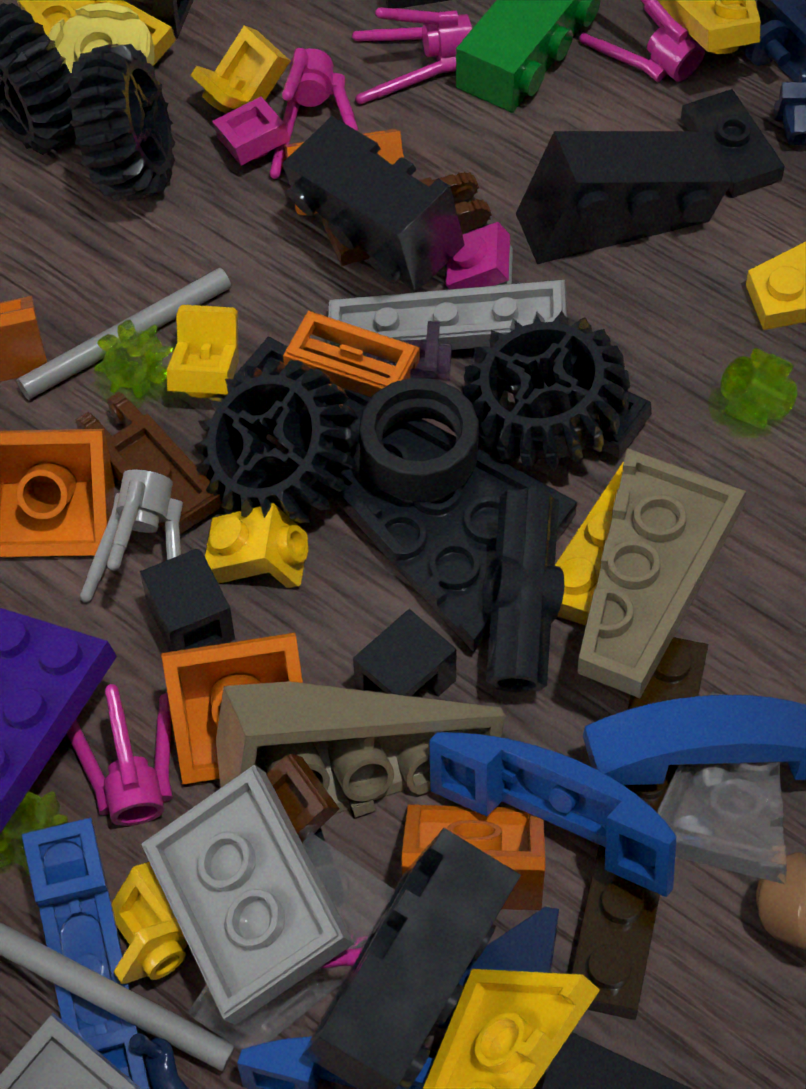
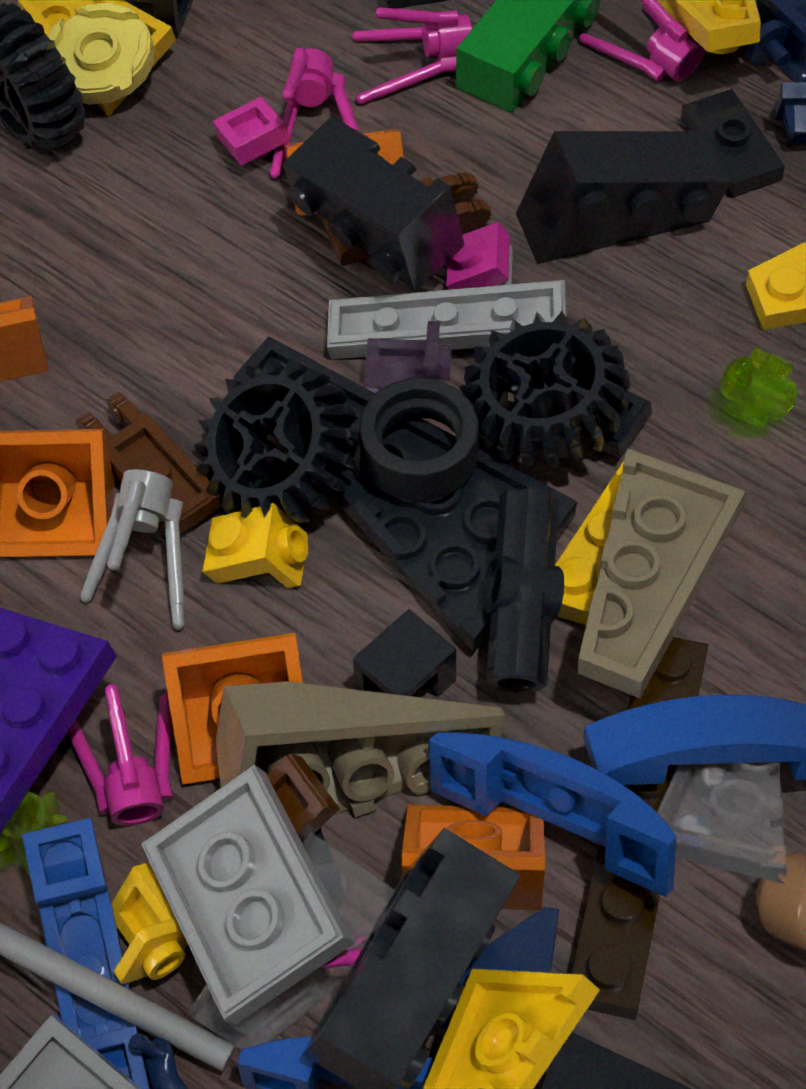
light grey bar [17,268,231,400] -> none
black gear [67,44,175,201] -> none
clear neon green gear [94,320,173,399] -> none
black panel [140,549,235,652] -> none
yellow bracket [167,305,239,398] -> none
yellow bracket [191,25,291,114] -> none
orange tile [283,311,420,397] -> none

